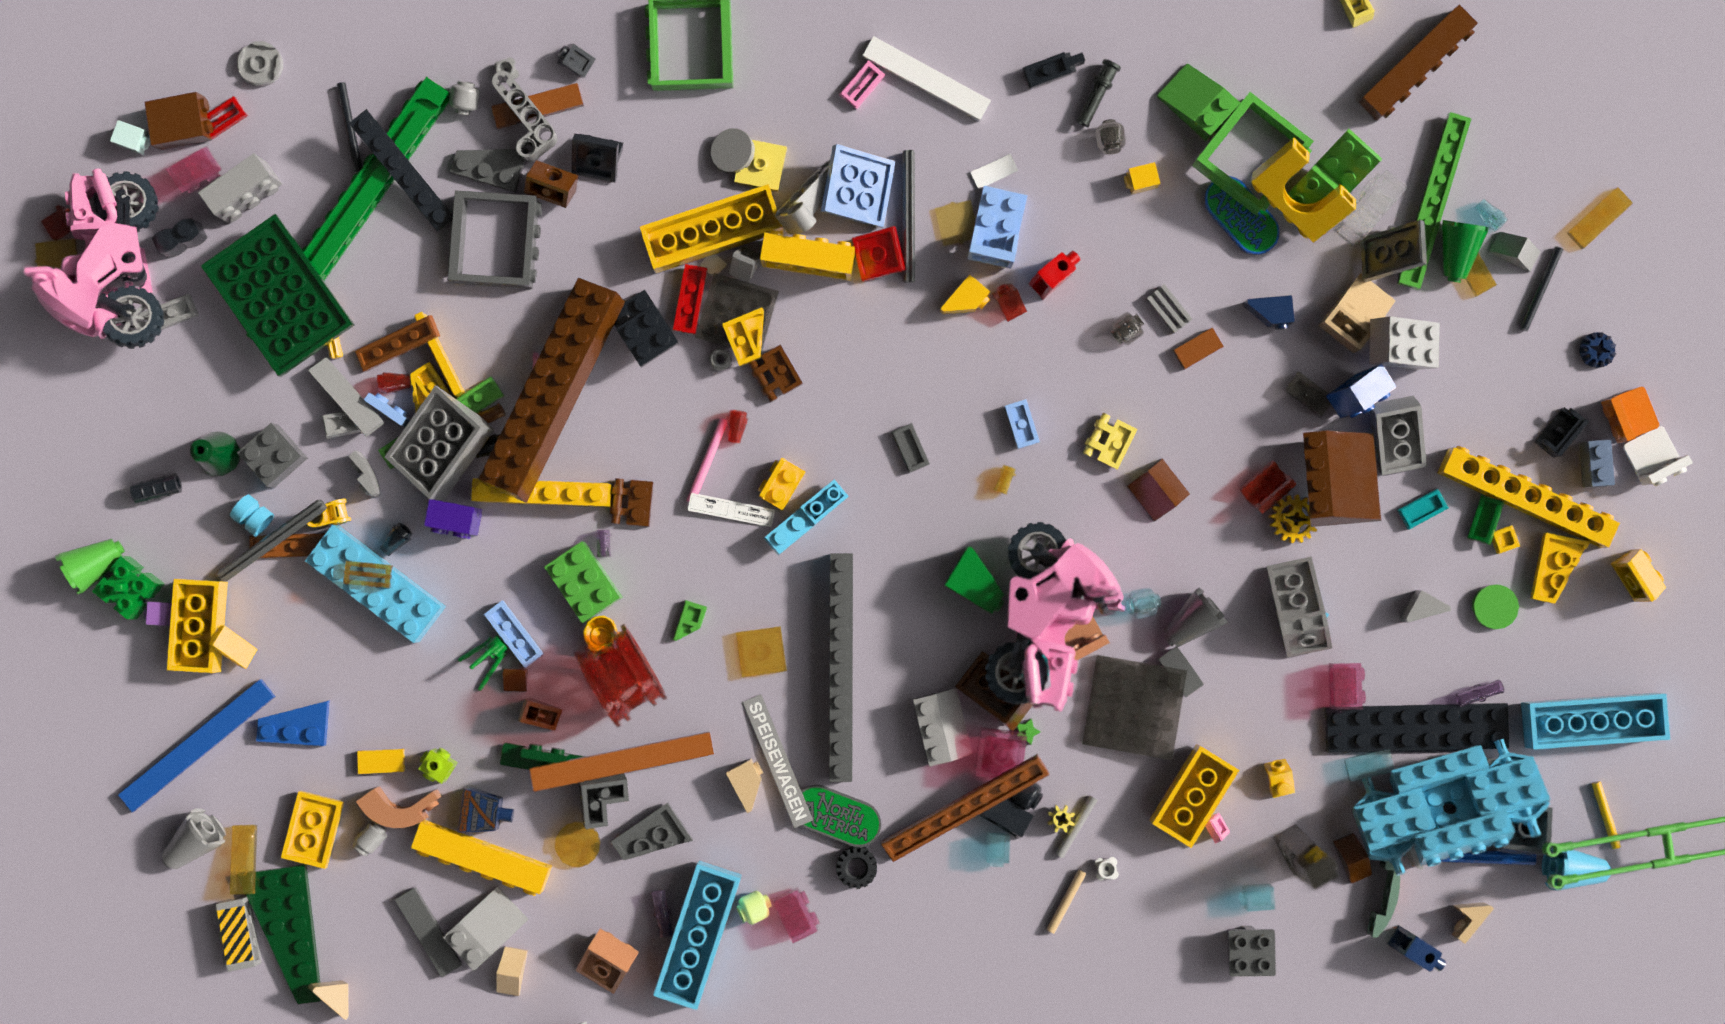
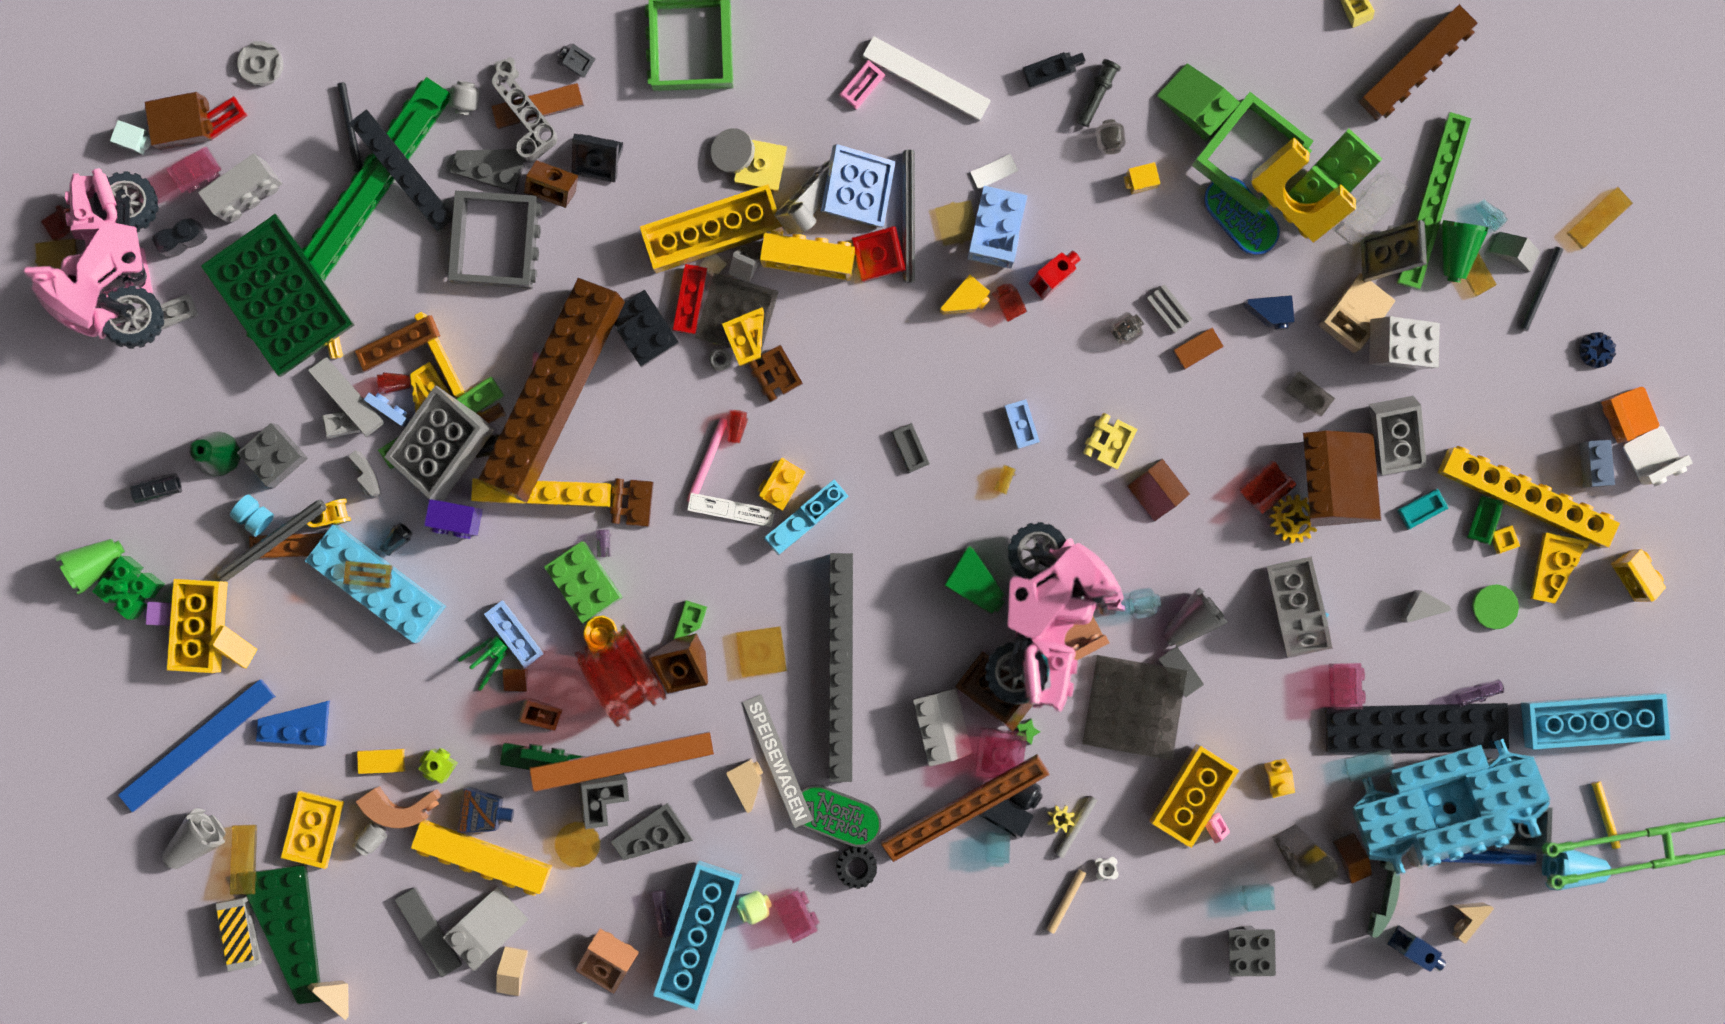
brick [1326,364,1397,418] -> none
black hinge [1535,407,1589,458] -> none
none -> reddish brown slope [649,633,708,694]

